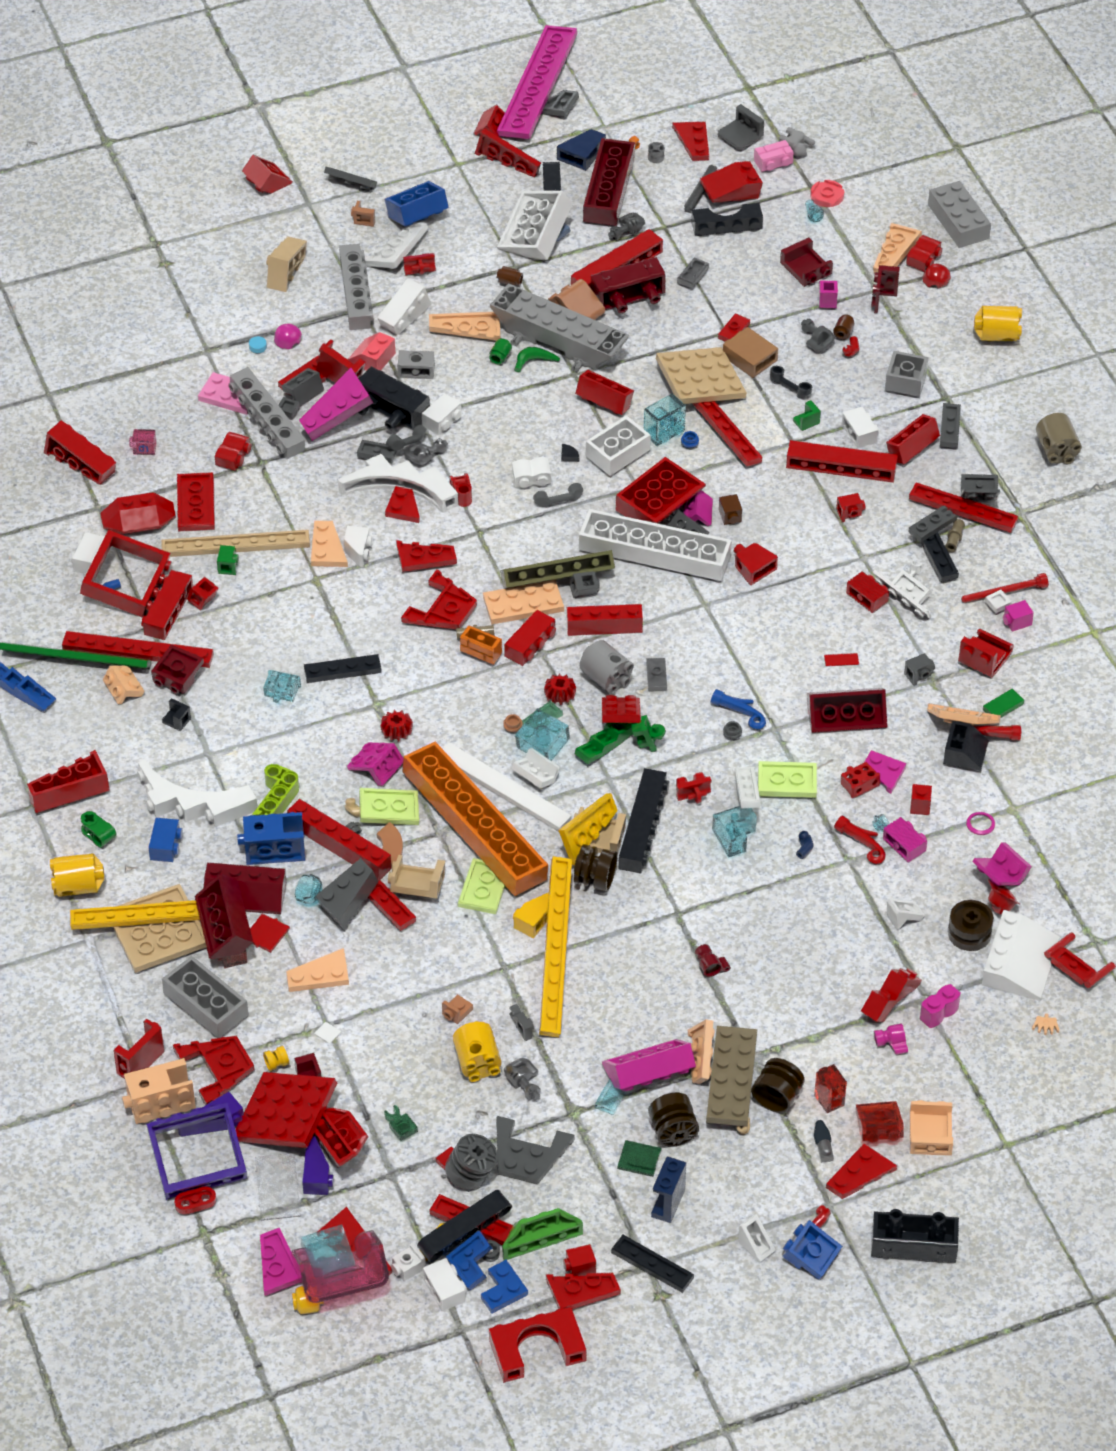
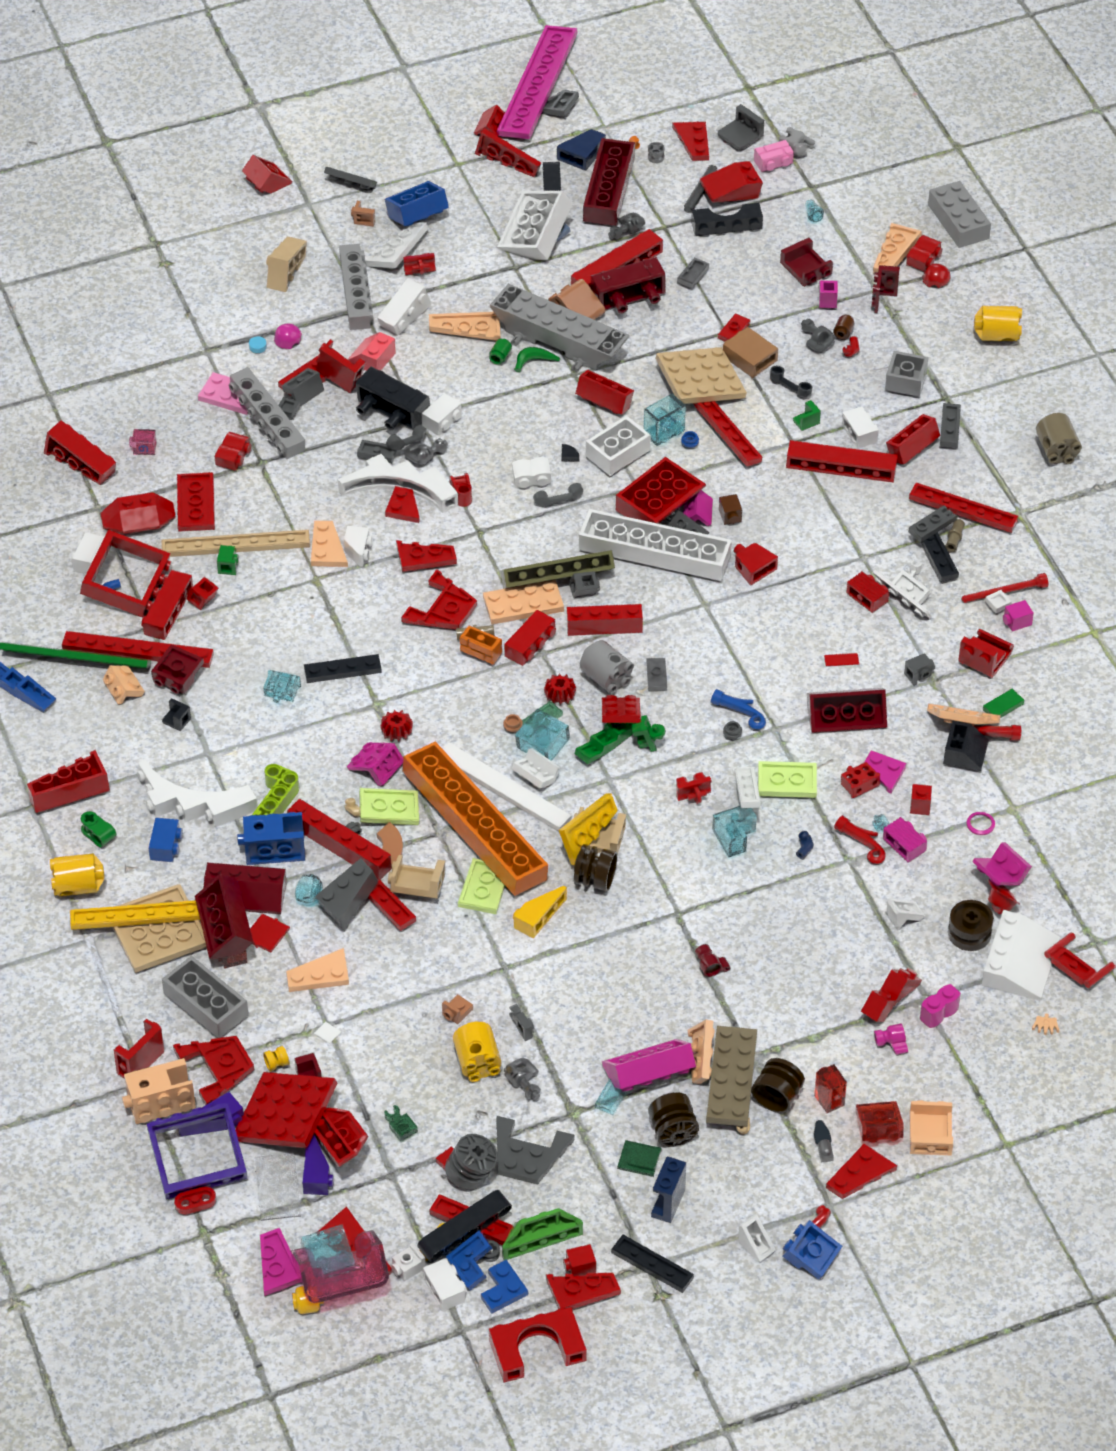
dark pink wedge [299,368,373,441] -> none
light grey brick [397,350,435,379] -> none
reddish brown brick [496,266,523,286] -> none
yellow plate [539,856,572,1038] -> none
black brick [618,768,670,873] -> none
coral tile [810,180,845,207] -> none
red brick [836,493,866,522] -> none
black piece [871,1209,959,1263] -> none
dark grey bracket [961,474,1000,500] -> none

